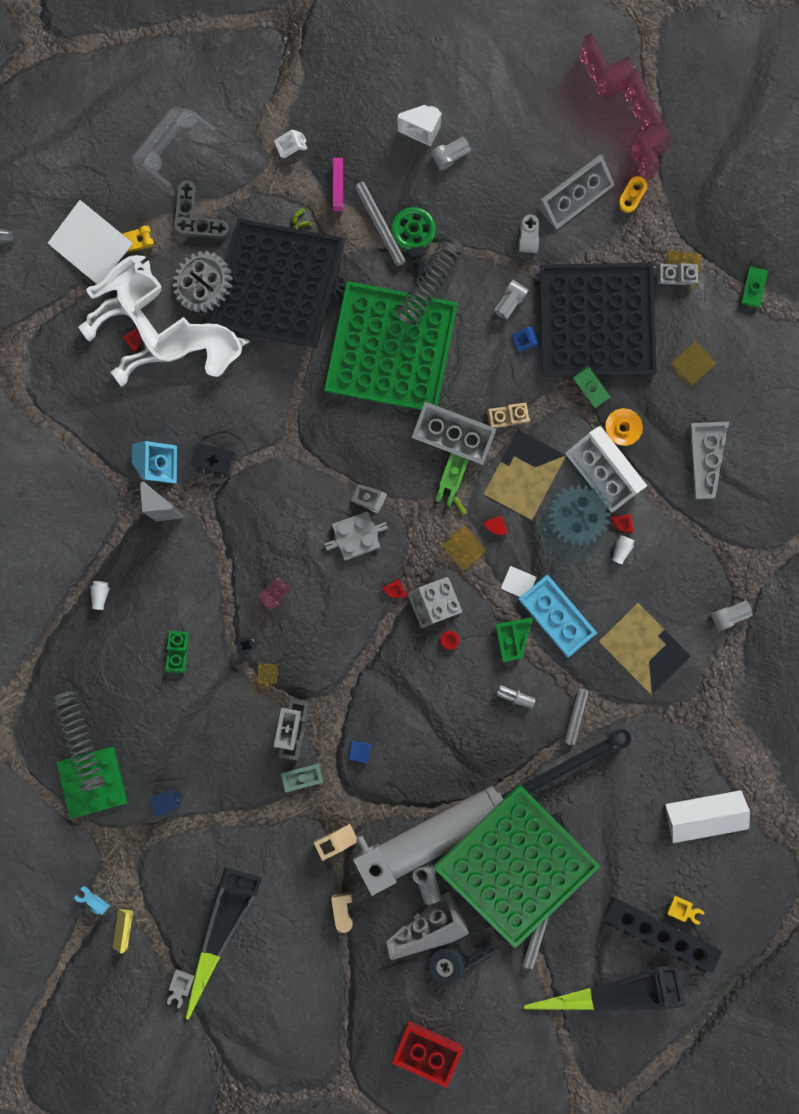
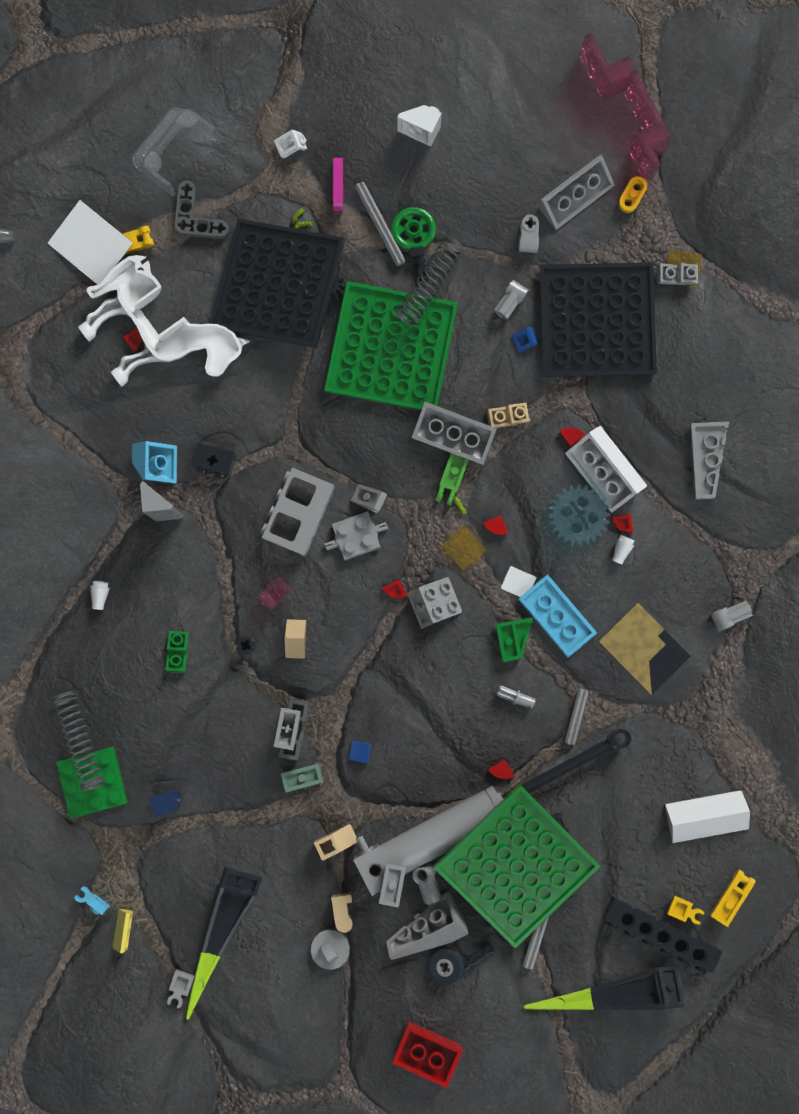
light grey gear [173,251,232,313] -> none
clear yellow tile [258,664,278,684] -> none
light grey piece [431,137,471,170] -> none
red tile [440,631,459,650] -> none
pearl gold sticker [484,430,566,520] -> none
green plate [573,366,610,408] -> none
light orange dish [605,408,643,446] -> none
clear yellow piece [671,341,717,385] -> none
green plate [740,267,768,308] -> none
none -> light grey window [261,468,335,557]
none -> tan slope [285,619,306,658]
none -> light grey tile [311,929,350,970]
none -> light grey plate [379,863,406,908]
none -> red tile [488,759,515,779]
none -> red tile [559,427,586,447]
none -> yellow plate [710,869,756,927]

